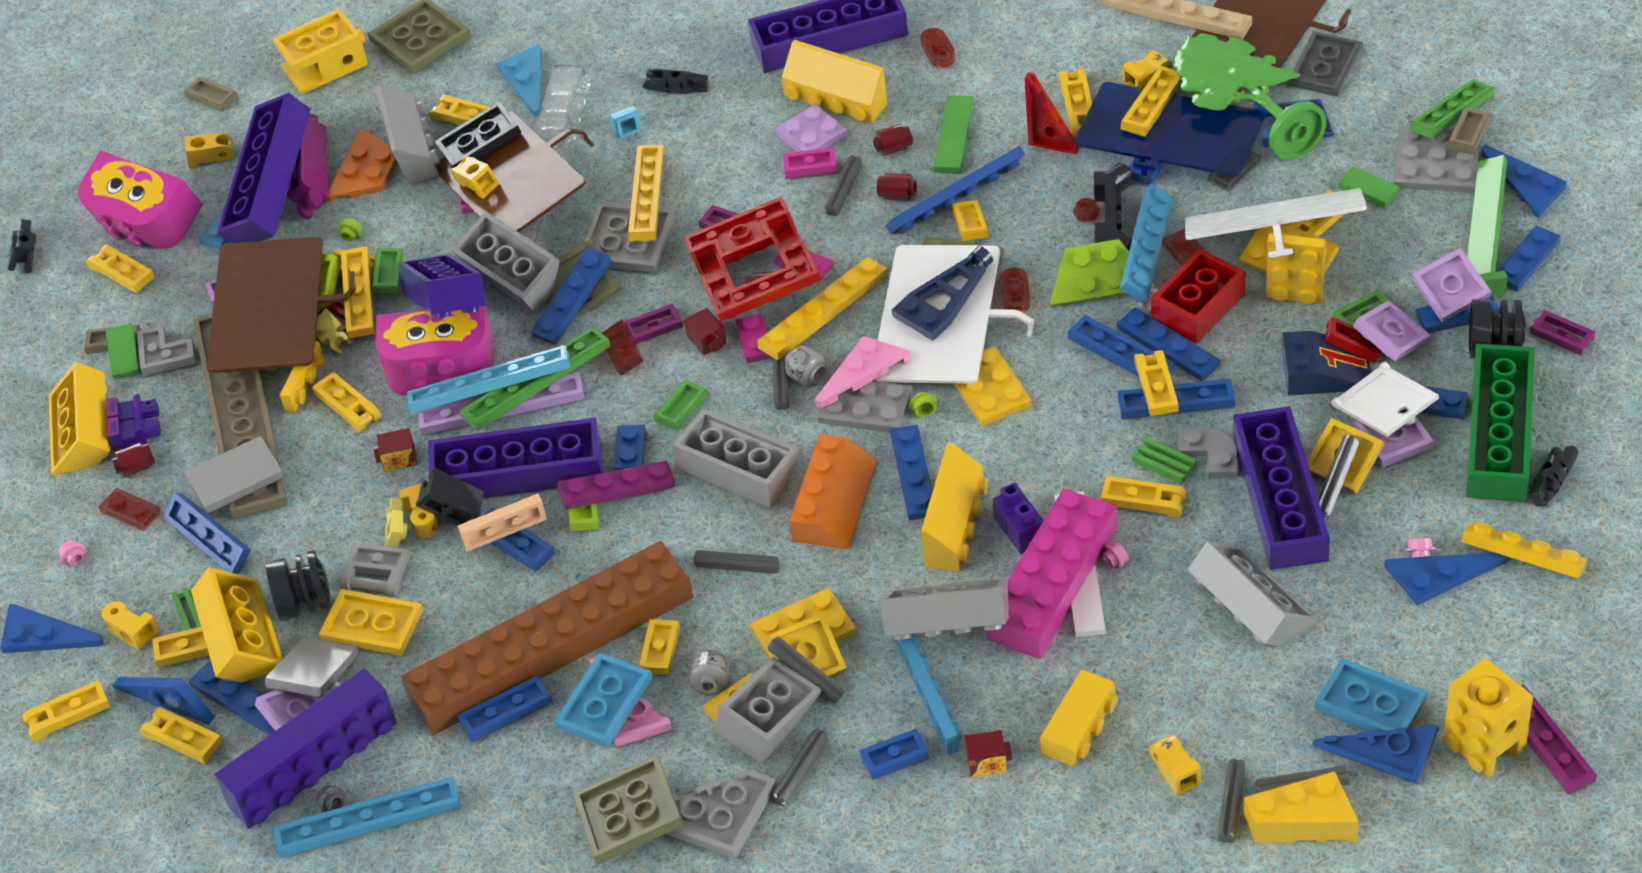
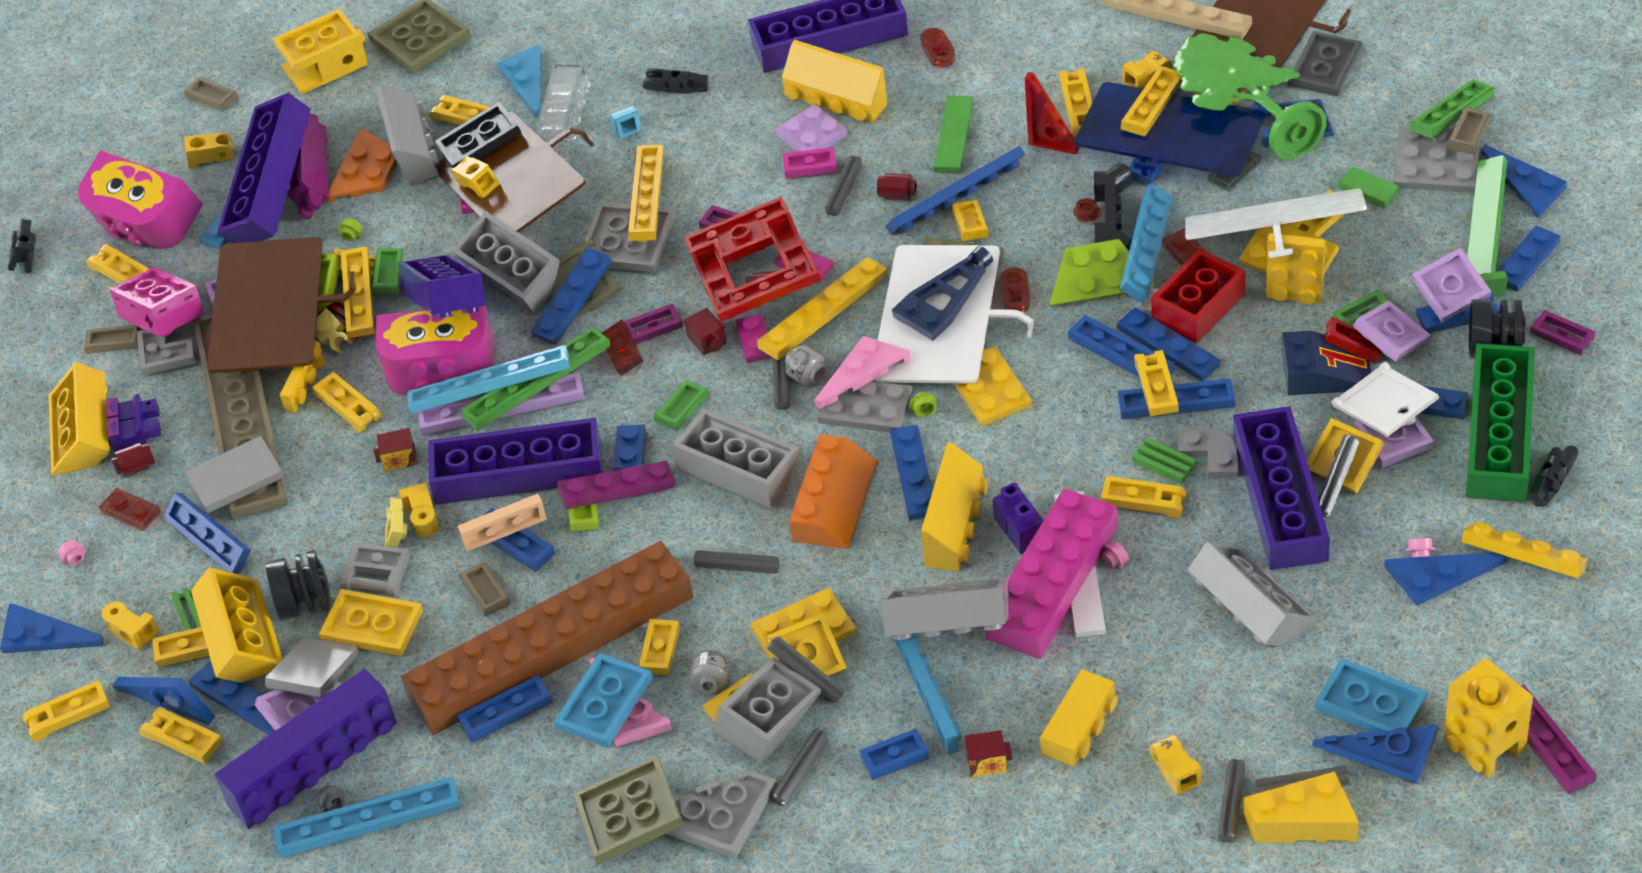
bright green tile [105,323,141,379] -> none
black hinge [415,468,484,526] -> none
dark red brick [873,124,913,156] -> none
none -> dark pink piece [109,267,205,337]
none -> dark tan tile [459,562,511,617]

